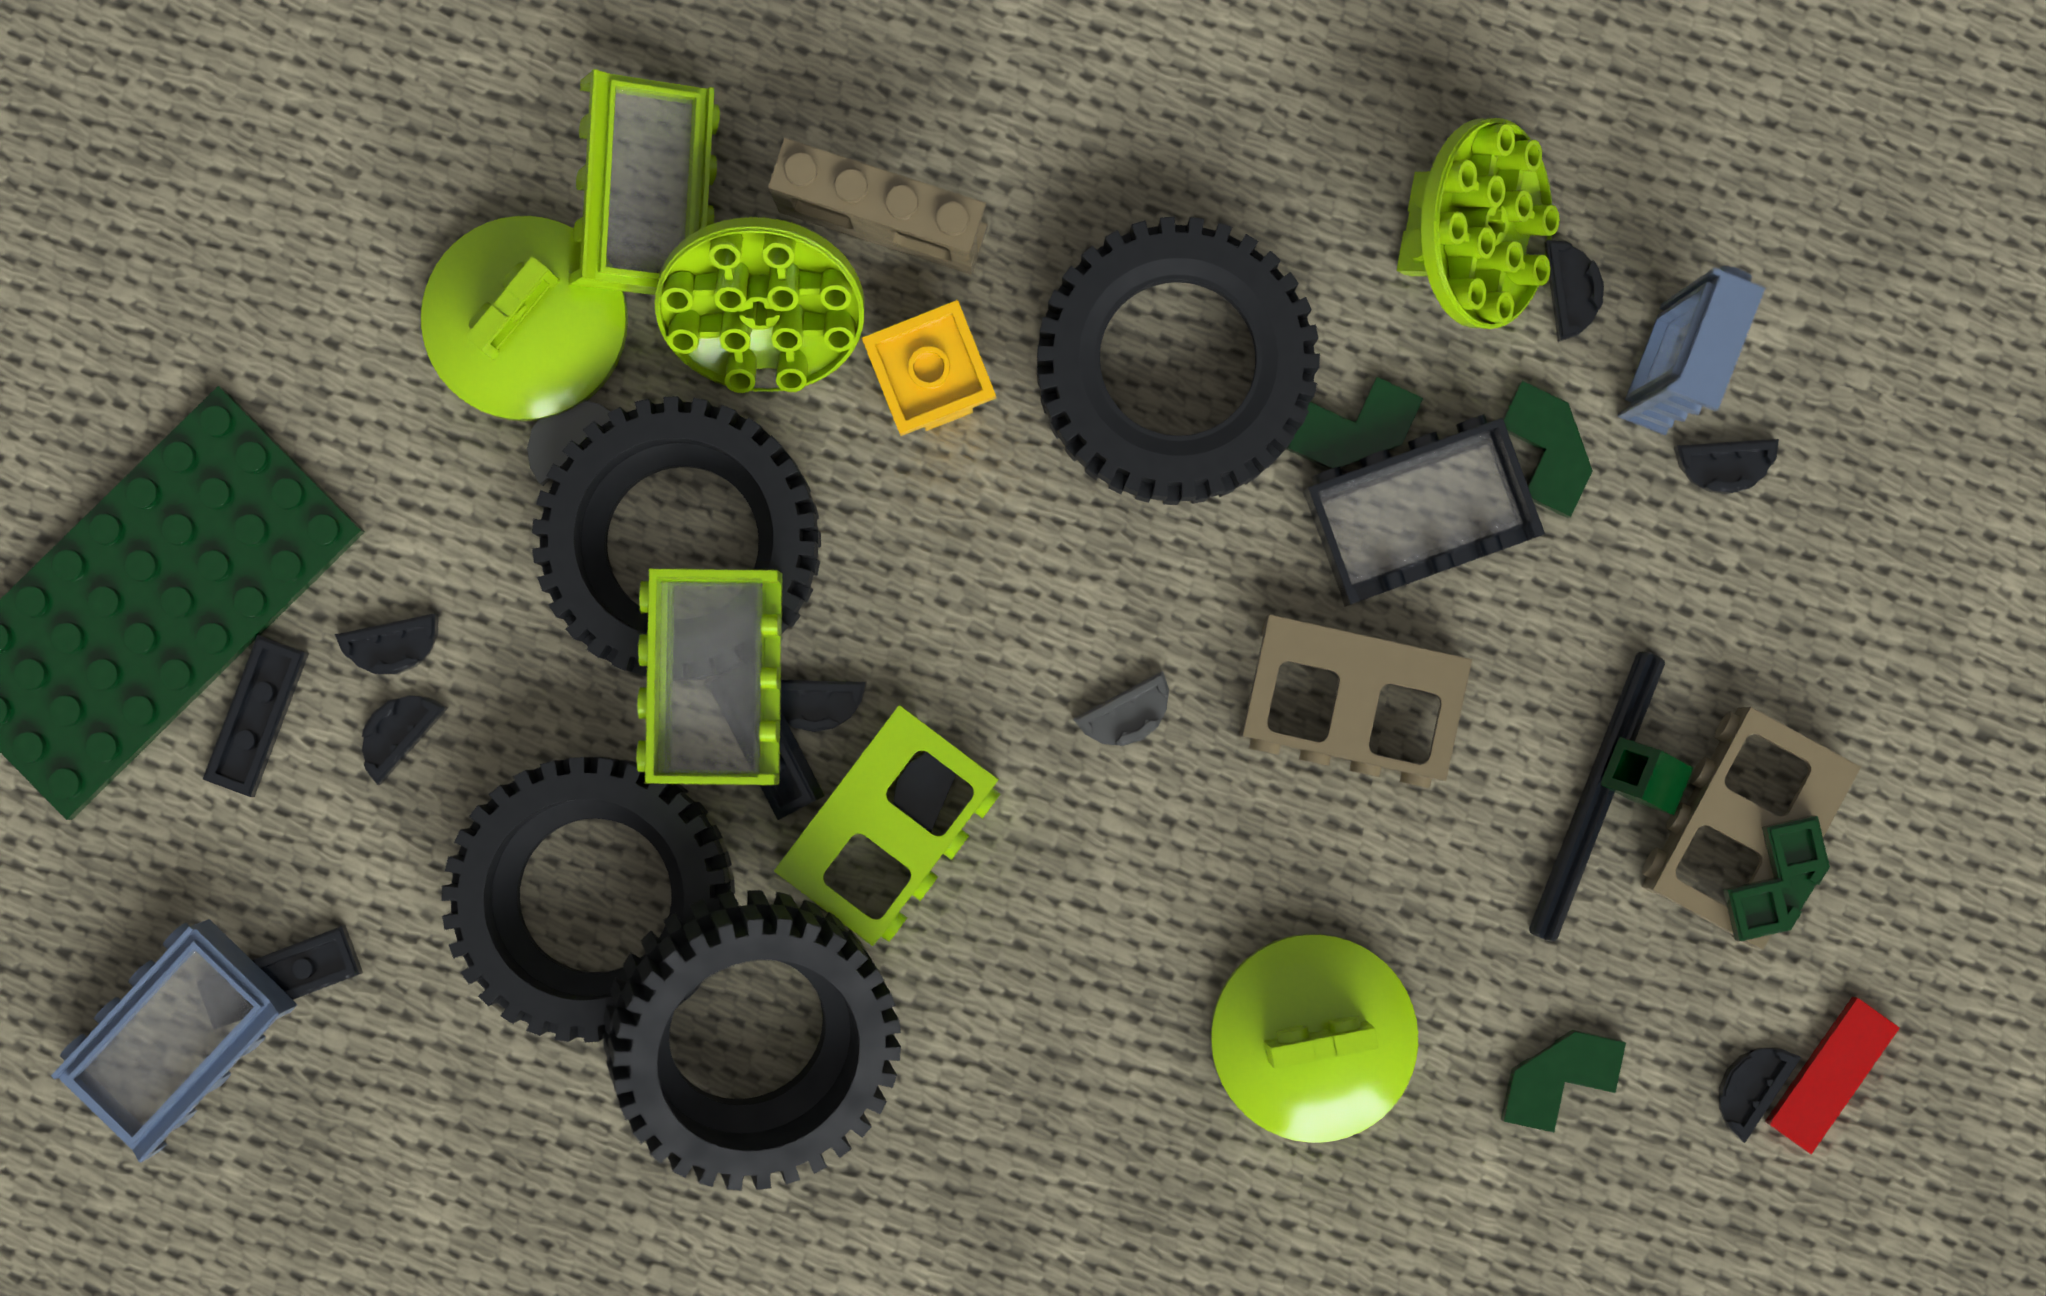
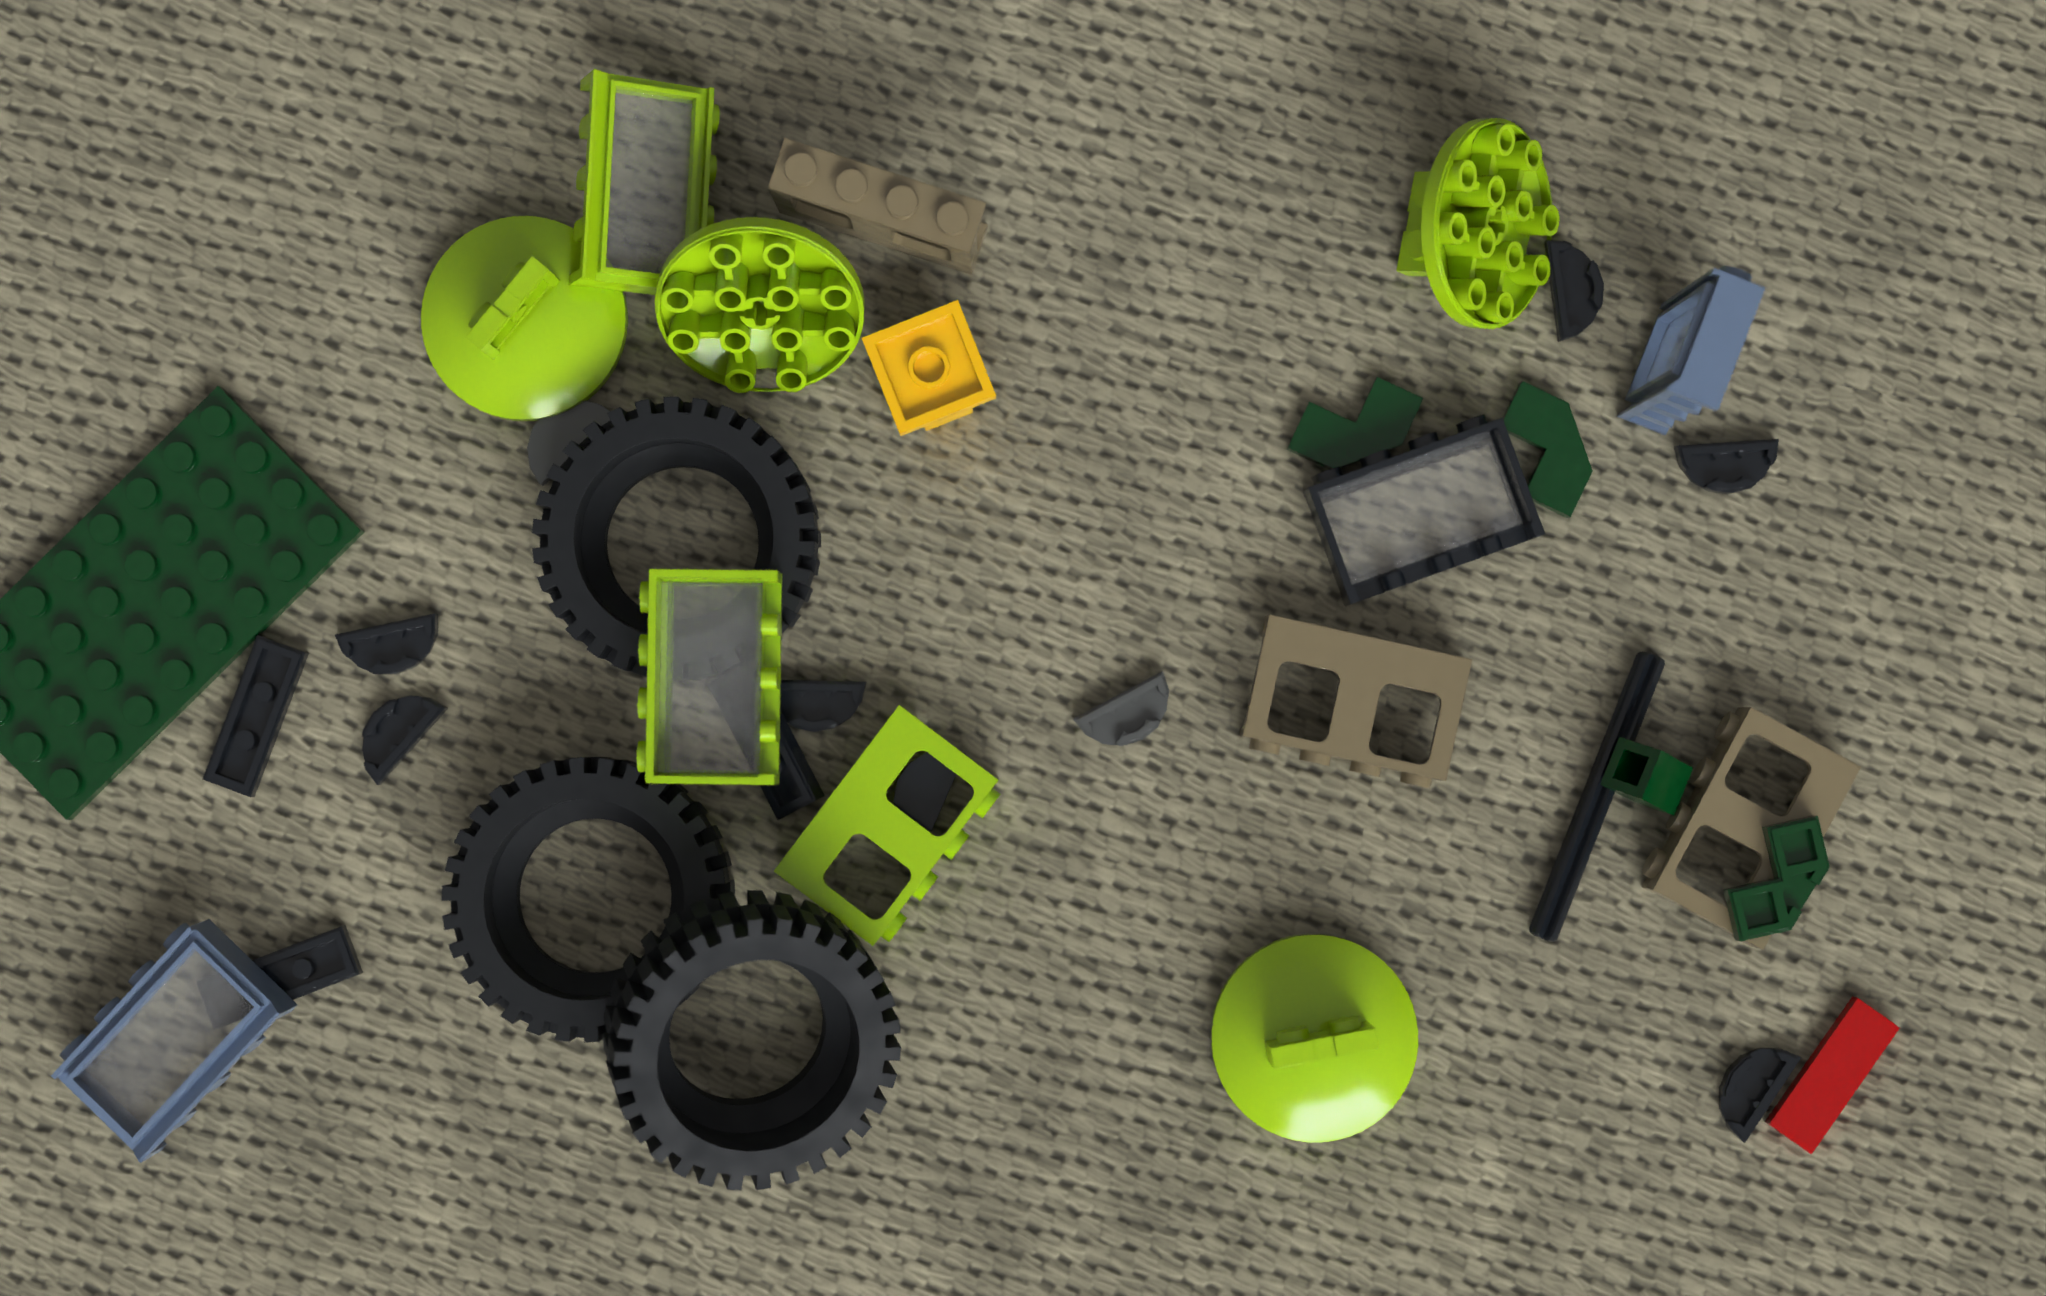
black tyre [1037,216,1320,505] -> none
dark green tile [1501,1030,1626,1133] -> none

